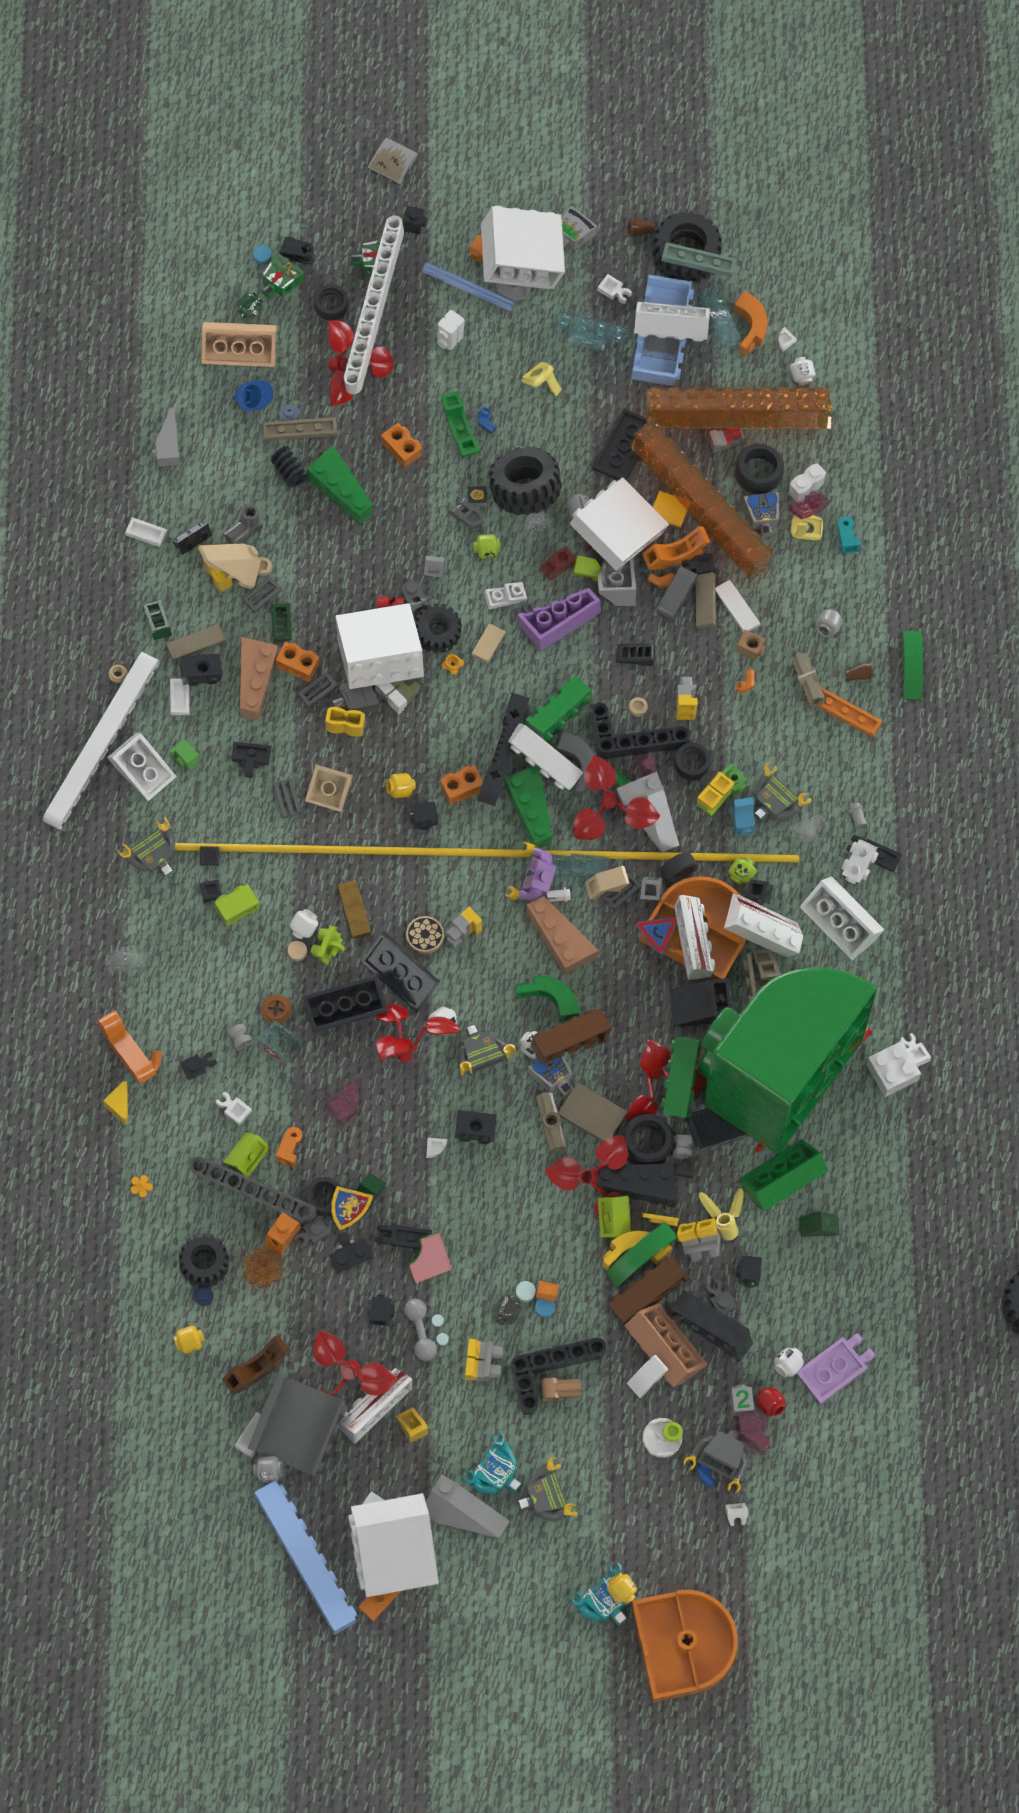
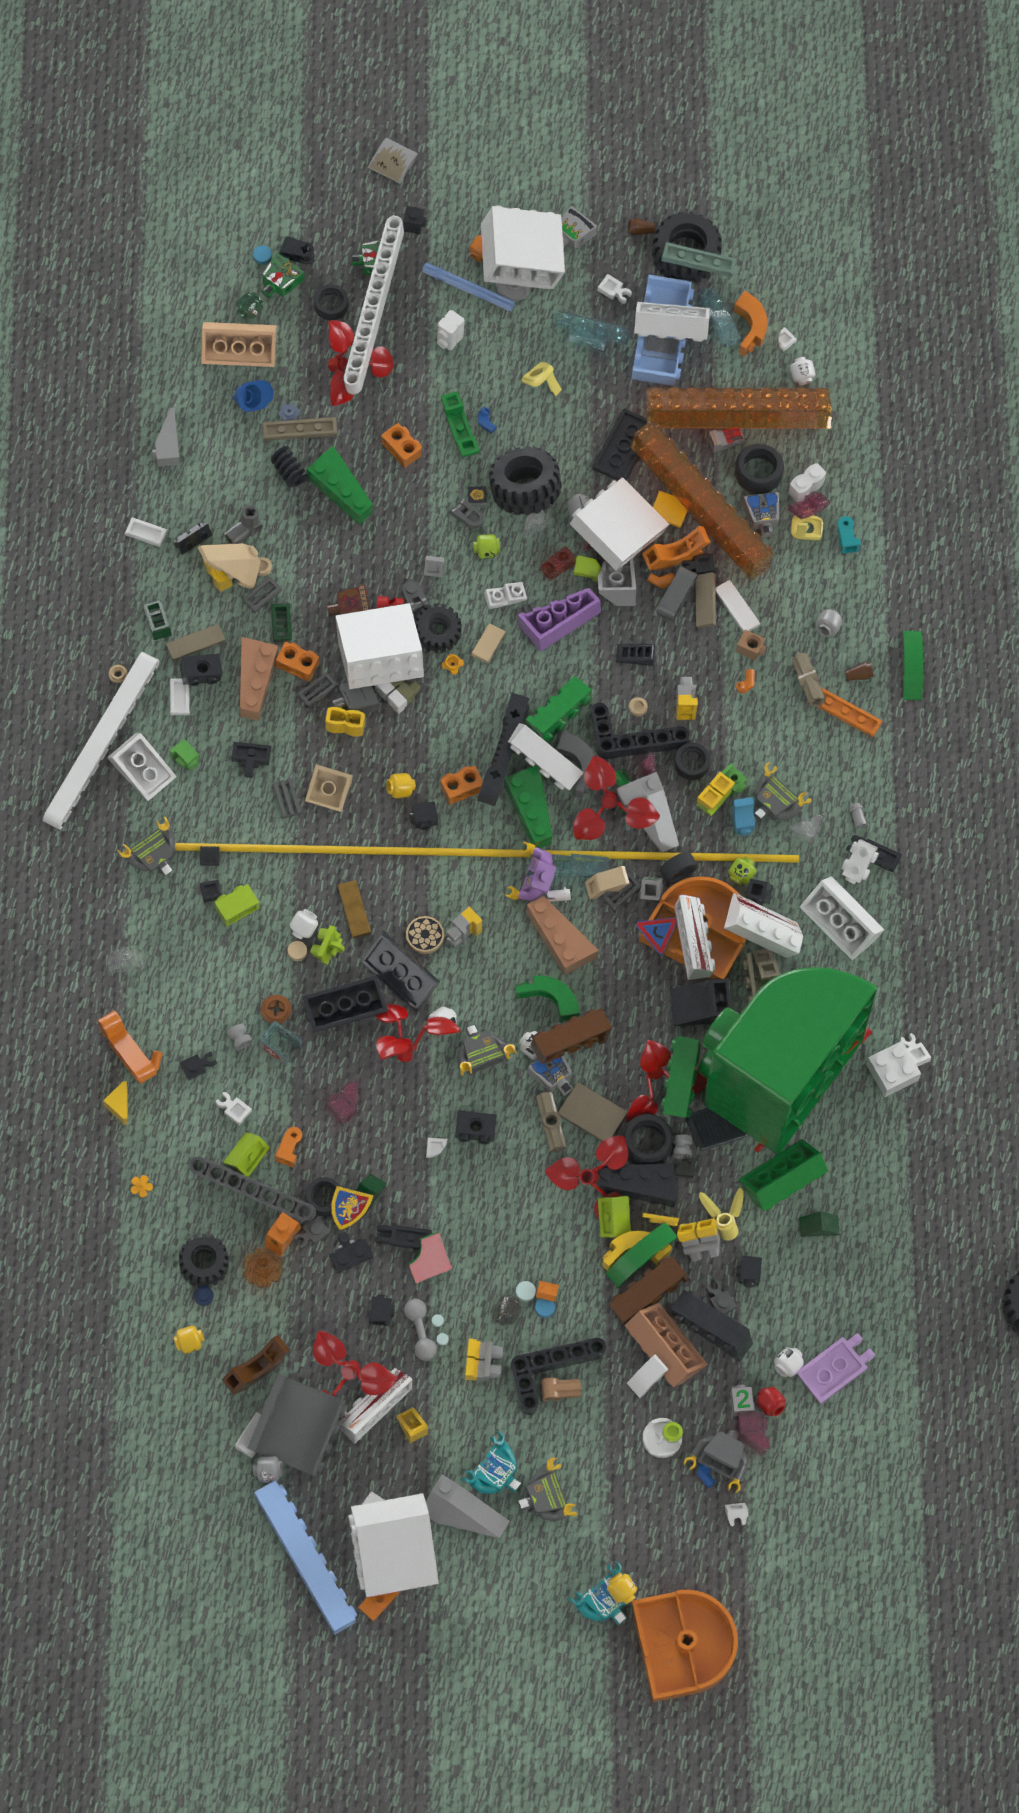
none -> torso [327,584,370,616]

